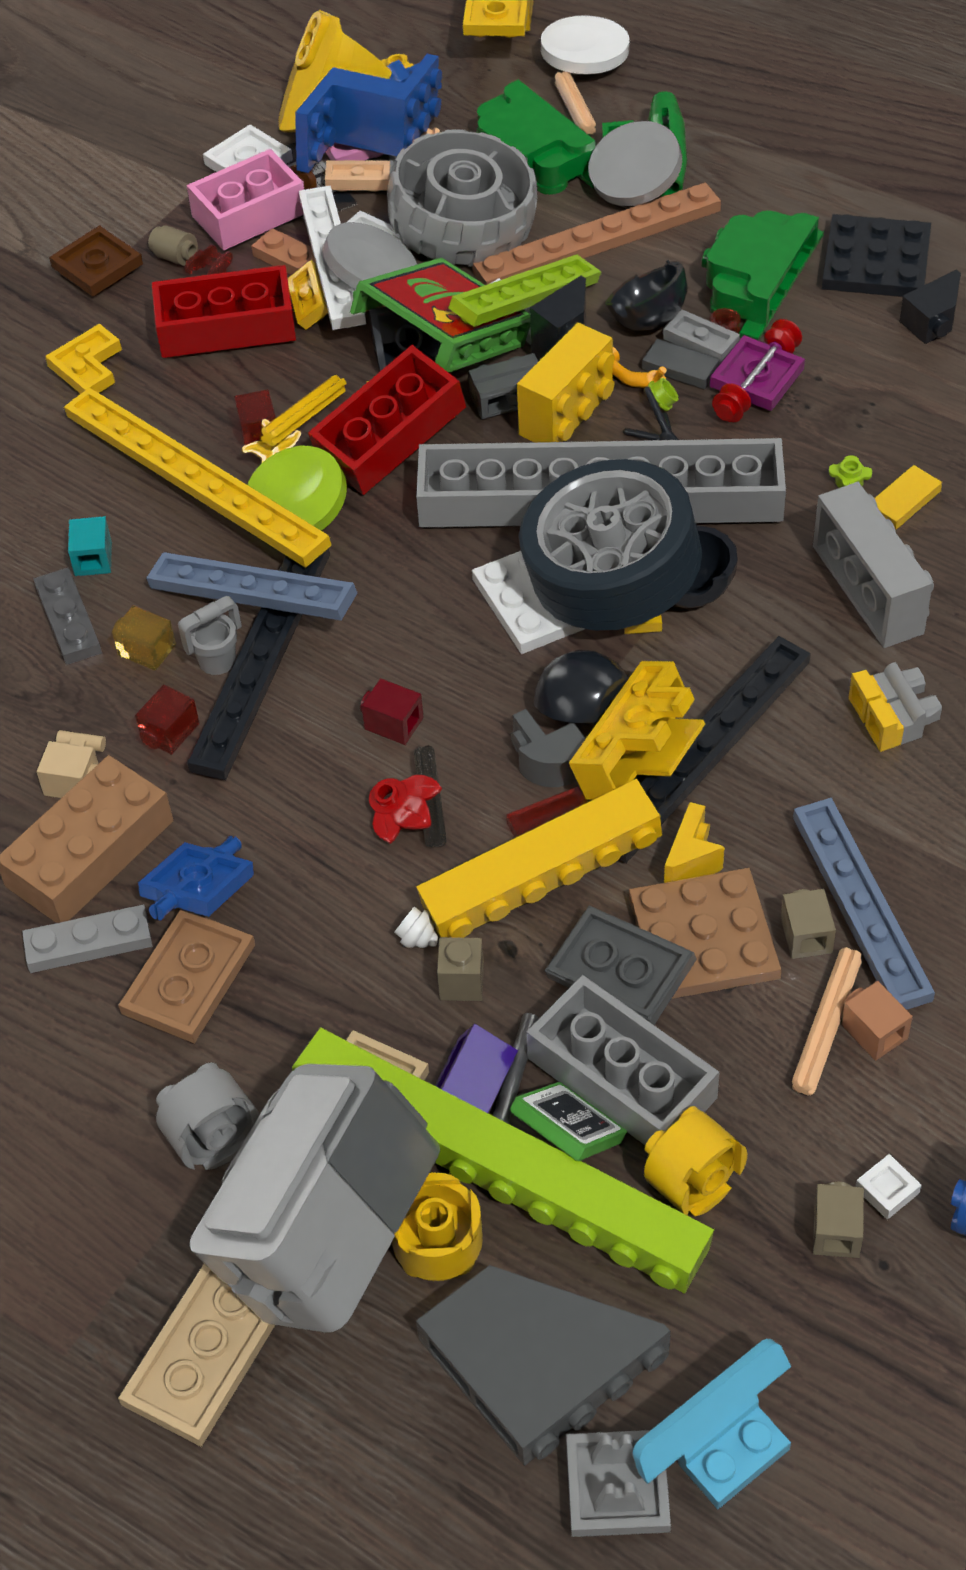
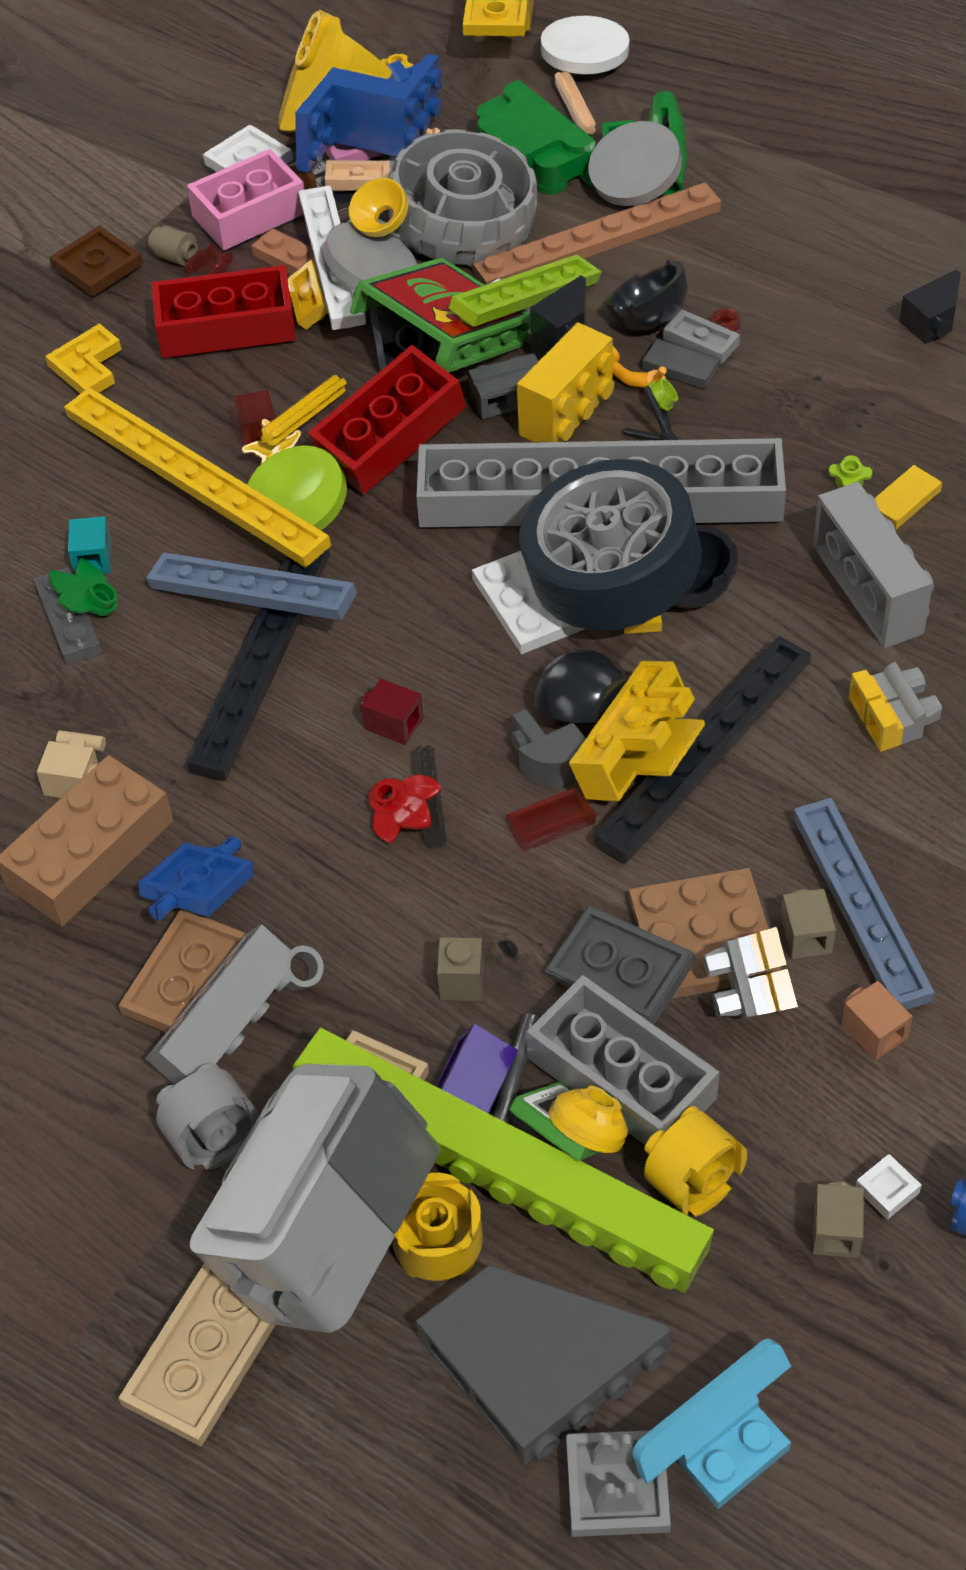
light grey plate [22,904,153,973] -> none
clear yellow brick [112,605,176,671] -> none
clear red brick [135,684,200,755] -> none
light grey piece [178,596,242,675] -> none
white plate [394,906,438,948] -> none
yellow brick [416,779,662,938] -> none
yellow slope [664,802,724,883] -> none
green brick [701,211,824,341] -> none
magenta plate [710,319,805,422] -> none
light nougat axle [792,947,861,1096] -> none
black plate [822,214,931,297] -> none
none -> green plate [48,558,118,616]
none -> light grey hinge [145,924,324,1085]
none -> yellow piece [349,178,408,237]
none -> yellow piece [548,1085,628,1153]
none -> light grey hips [702,927,797,1019]

